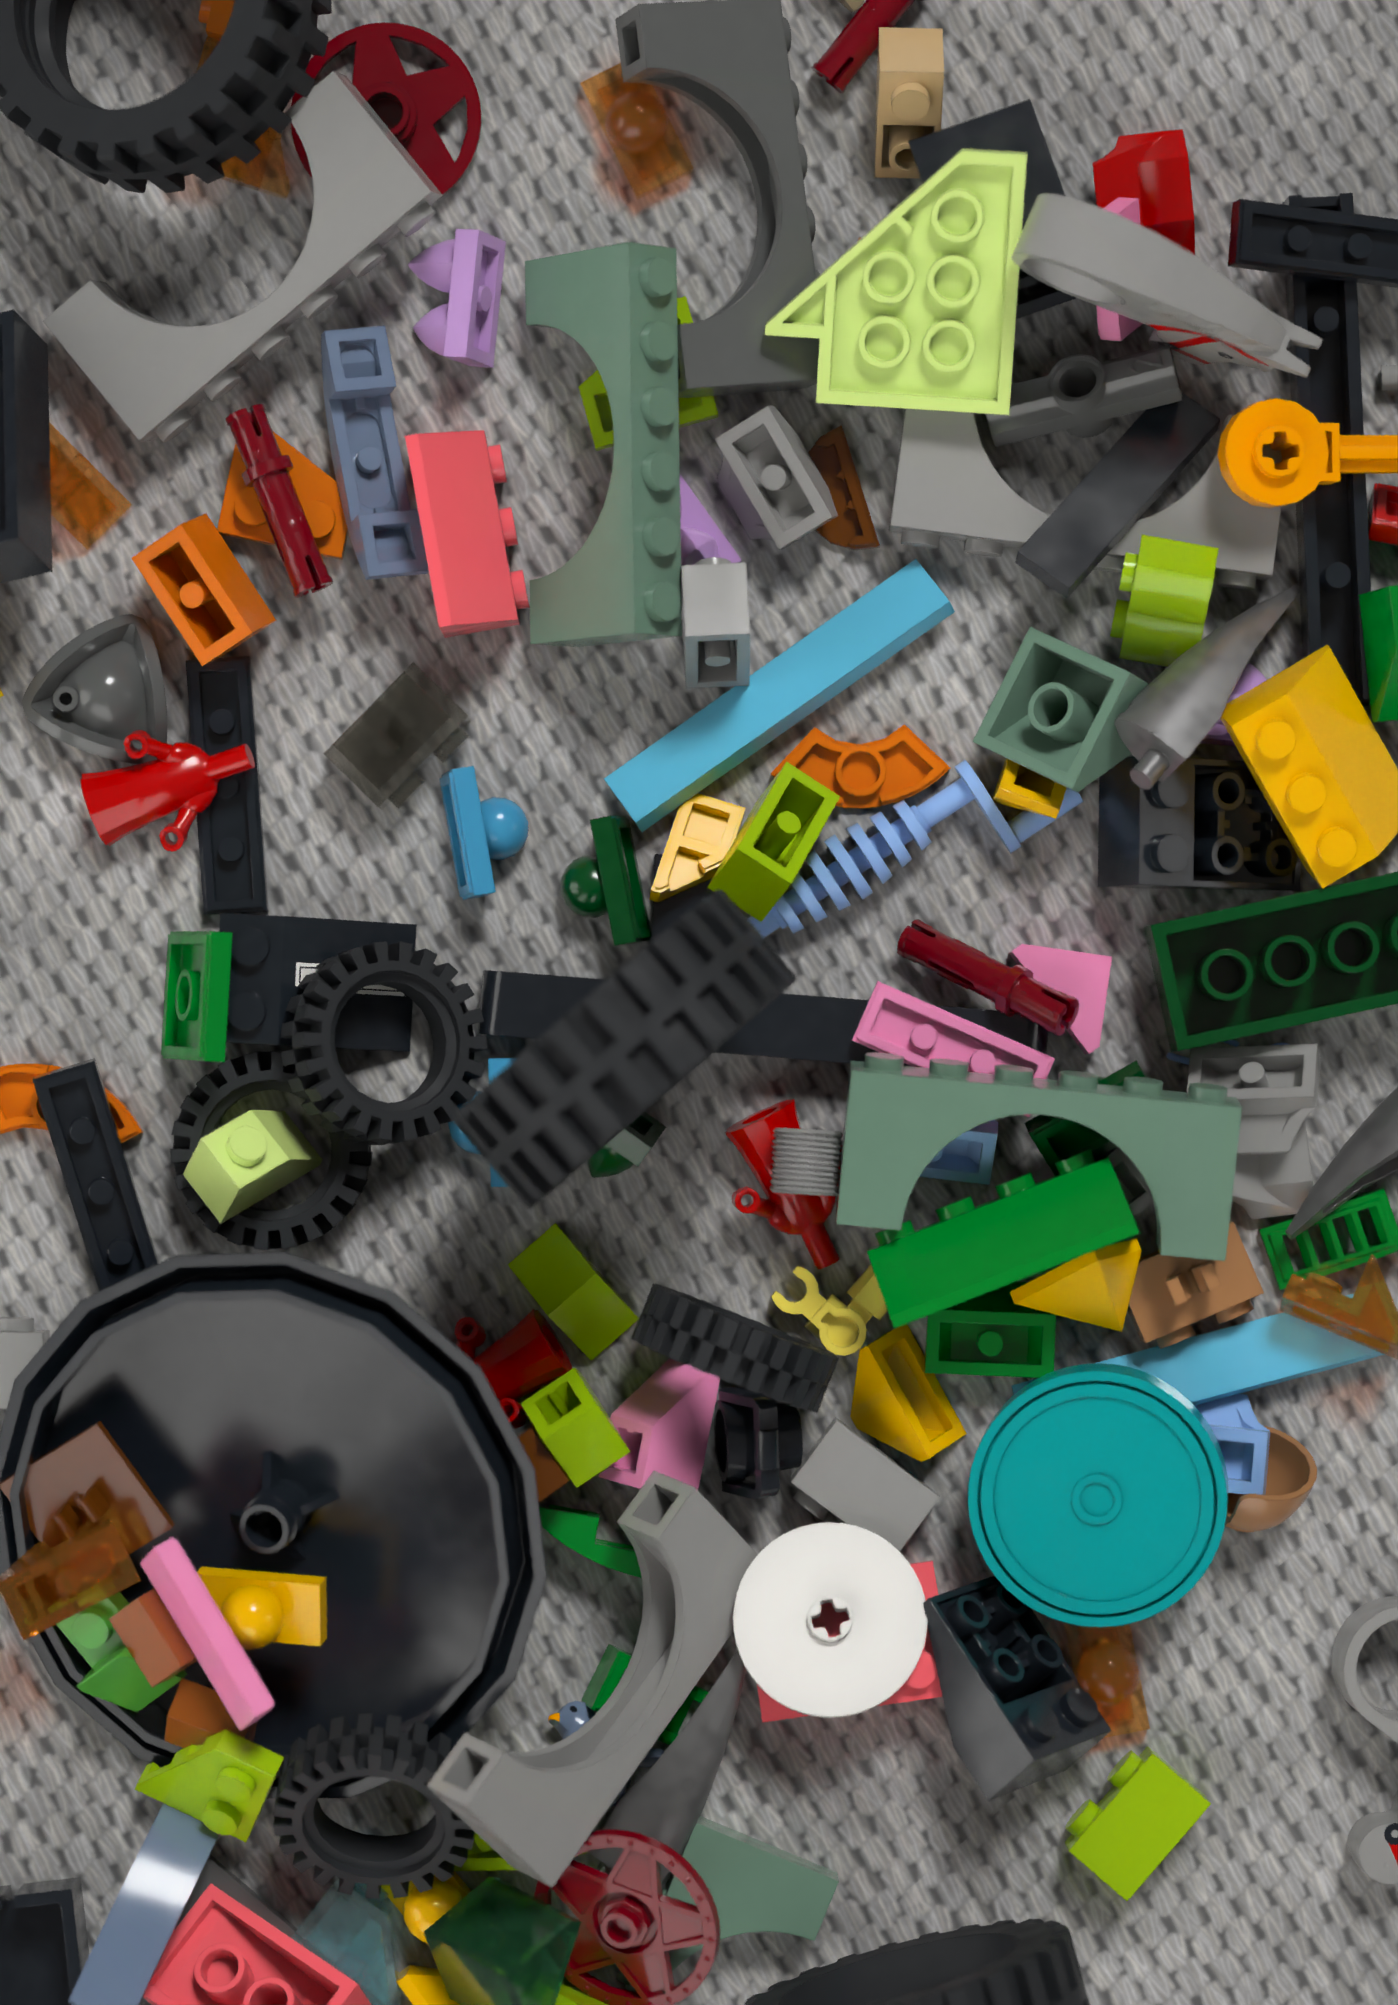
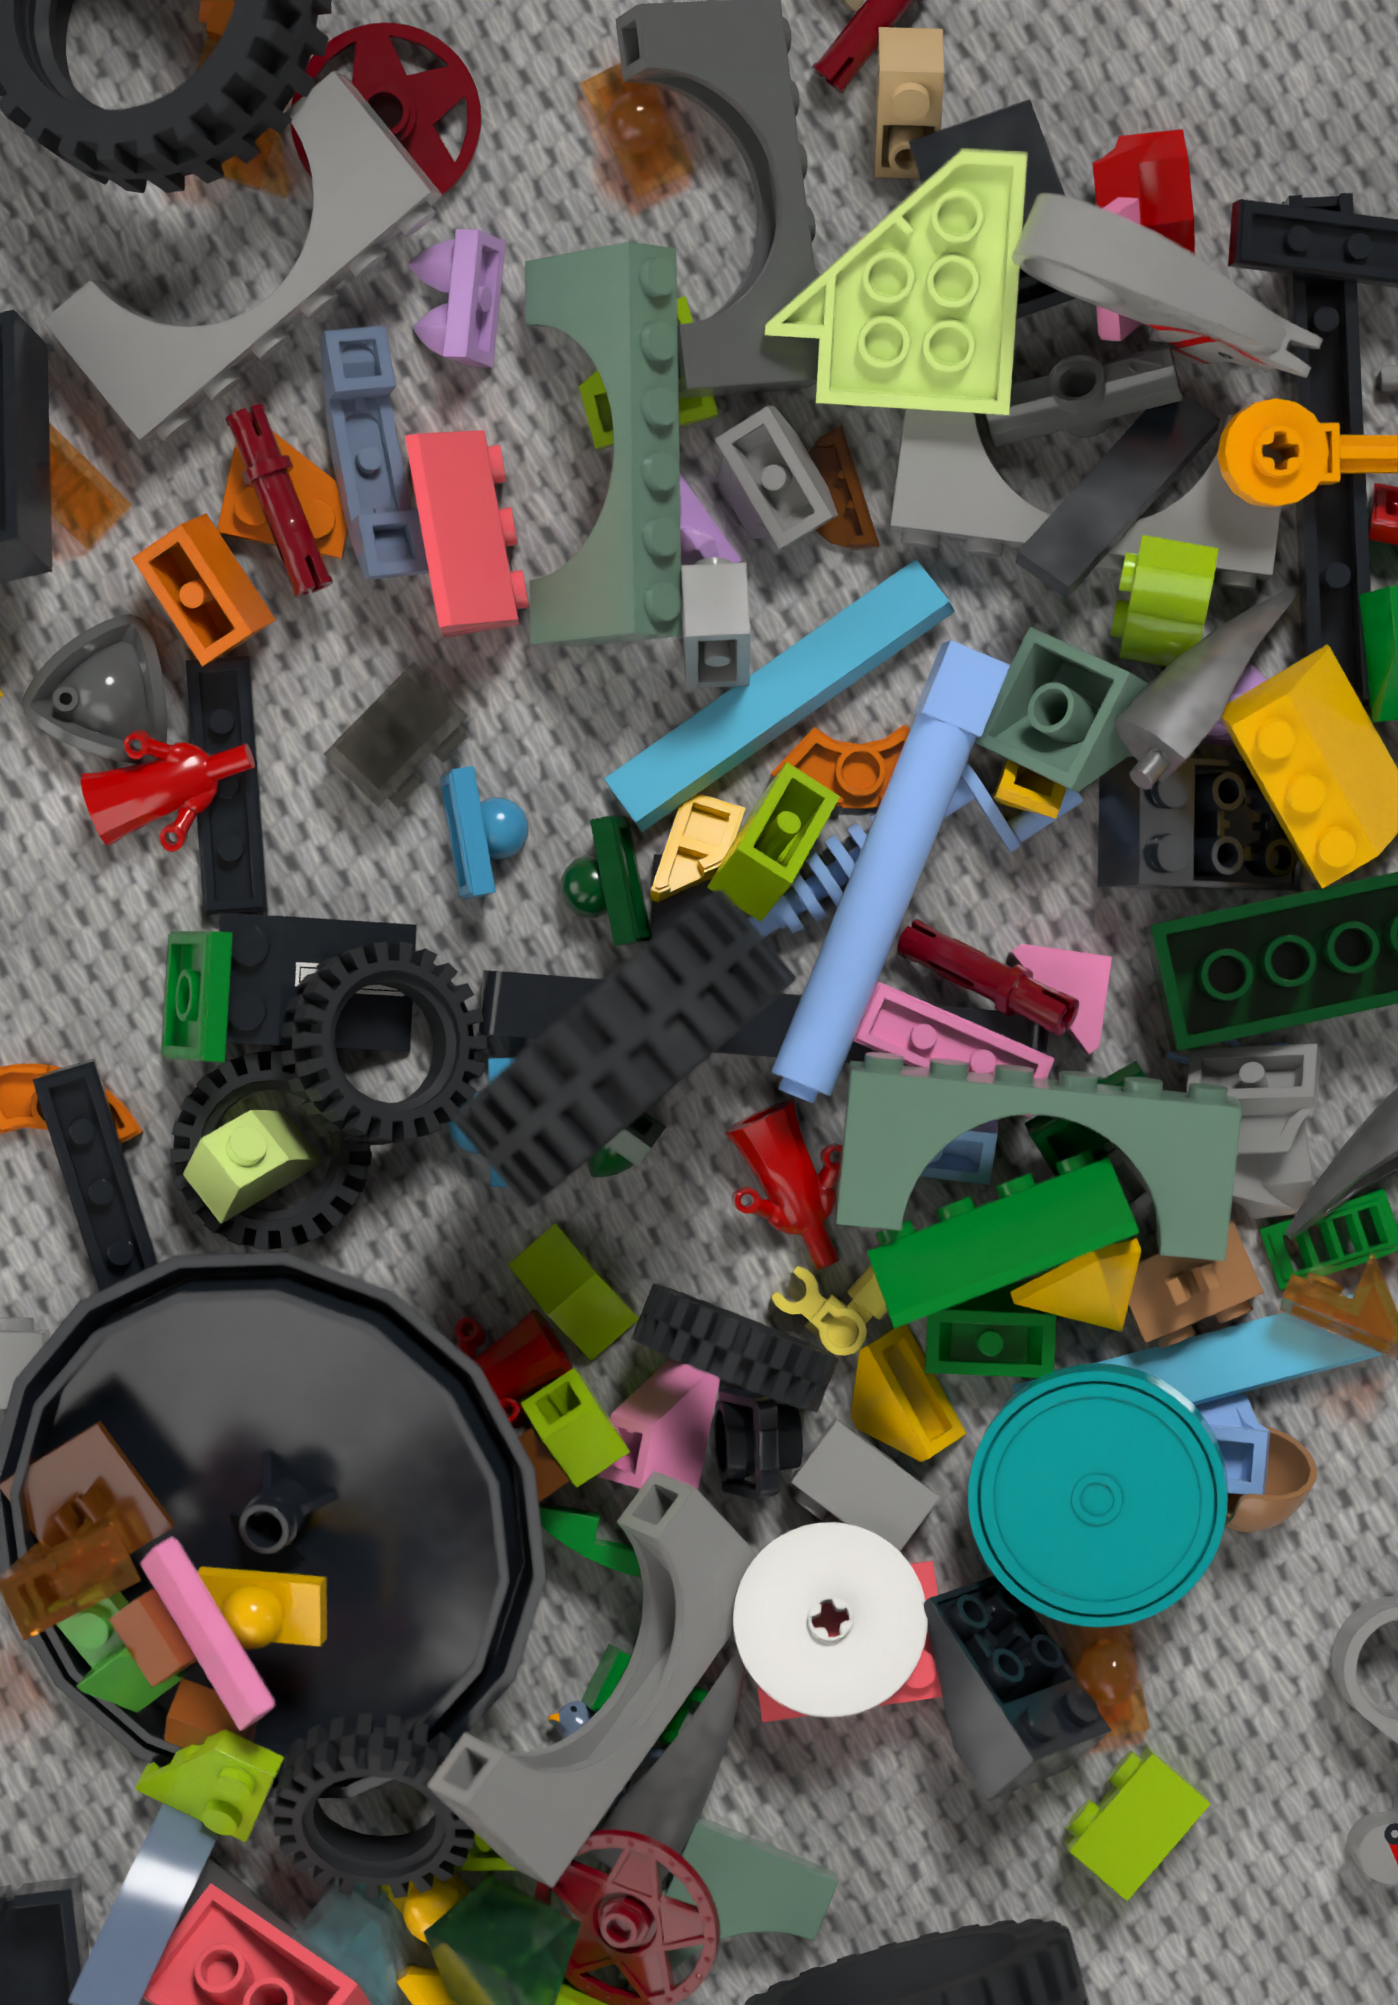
light grey piece [769,1128,843,1196] -> none
none -> light blue brick [771,640,1010,1104]

